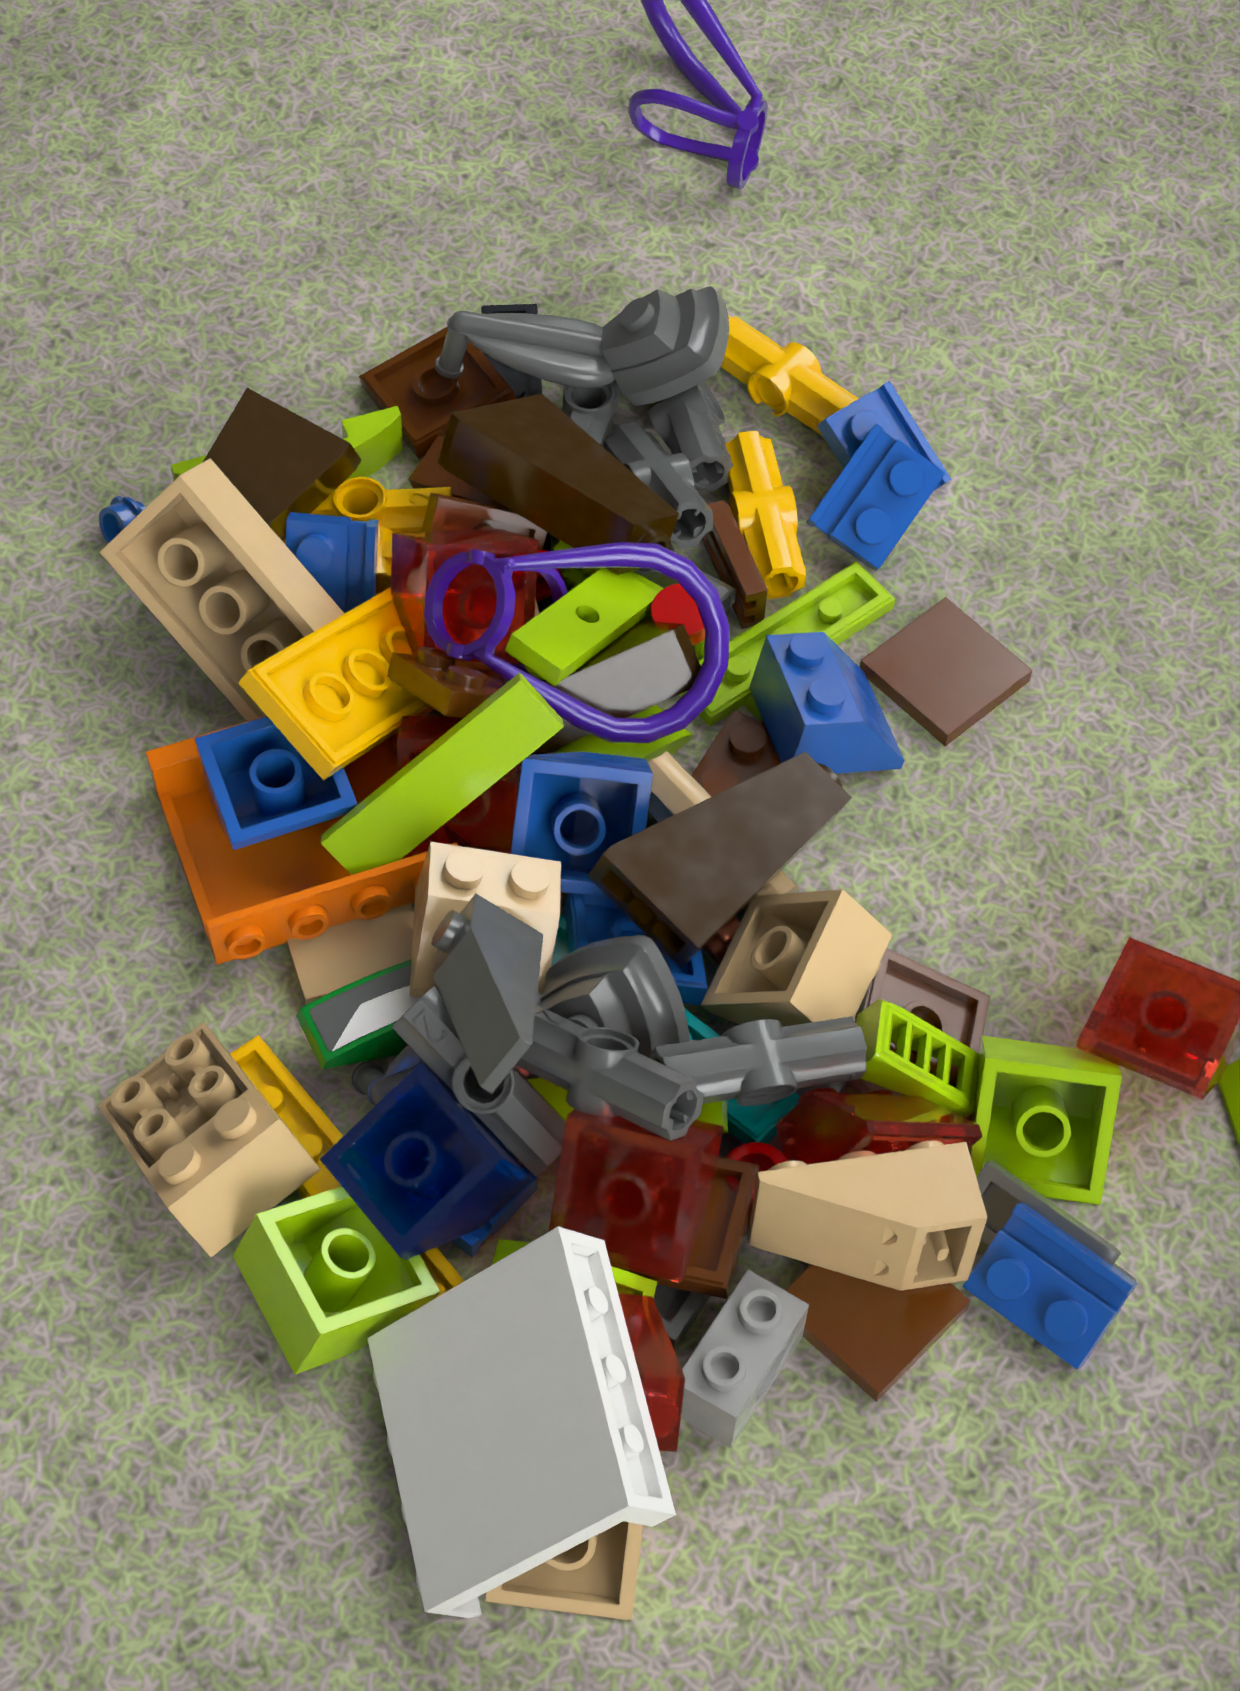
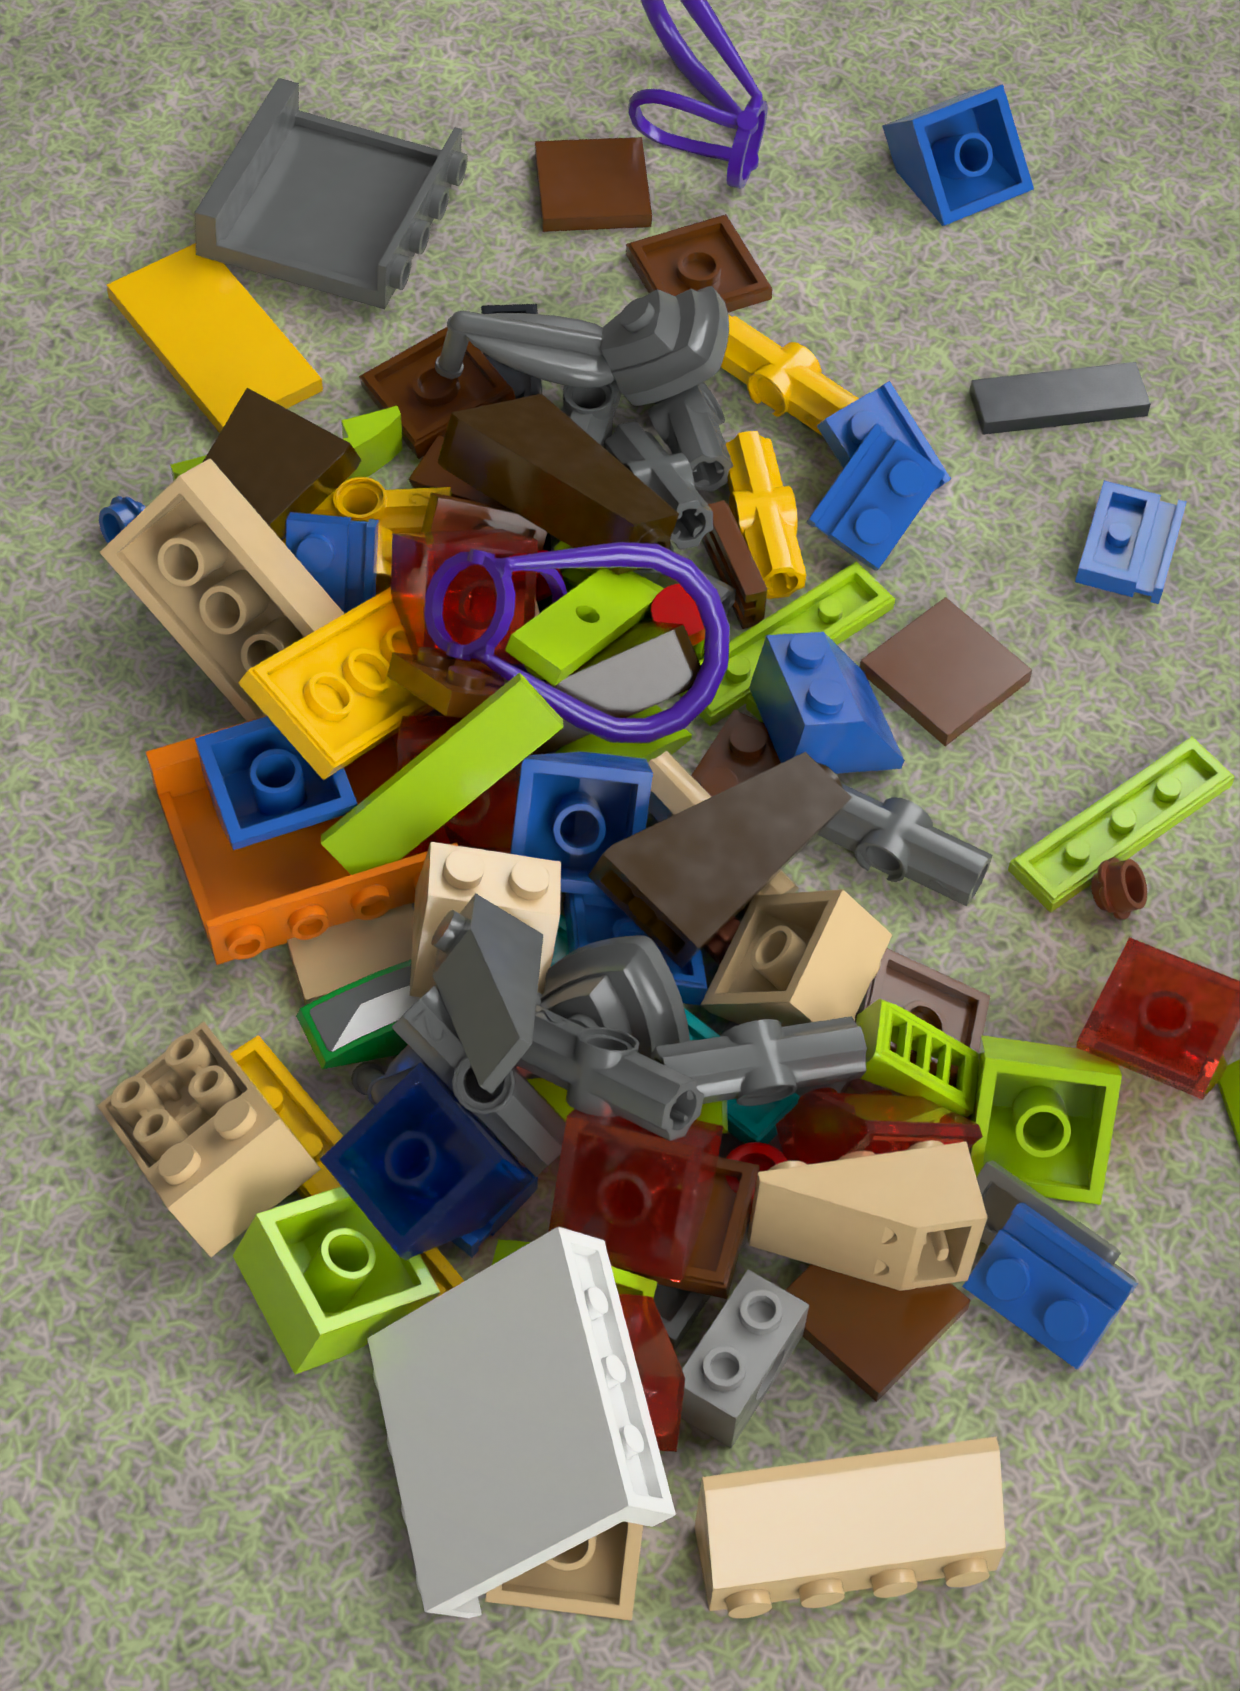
none -> yellow tile [106,243,323,433]
none -> dark grey panel [194,78,468,310]
none -> reddish brown tile [535,137,652,232]
none -> reddish brown tile [626,214,773,313]
none -> tan slope [694,1436,1006,1618]
none -> dark grey piece [818,783,993,906]
none -> blue slope [882,84,1034,226]
none -> tile [969,362,1151,435]
none -> lime tile [1008,736,1235,913]
none -> plate [1075,480,1187,604]
none -> copper plate [1091,857,1147,920]

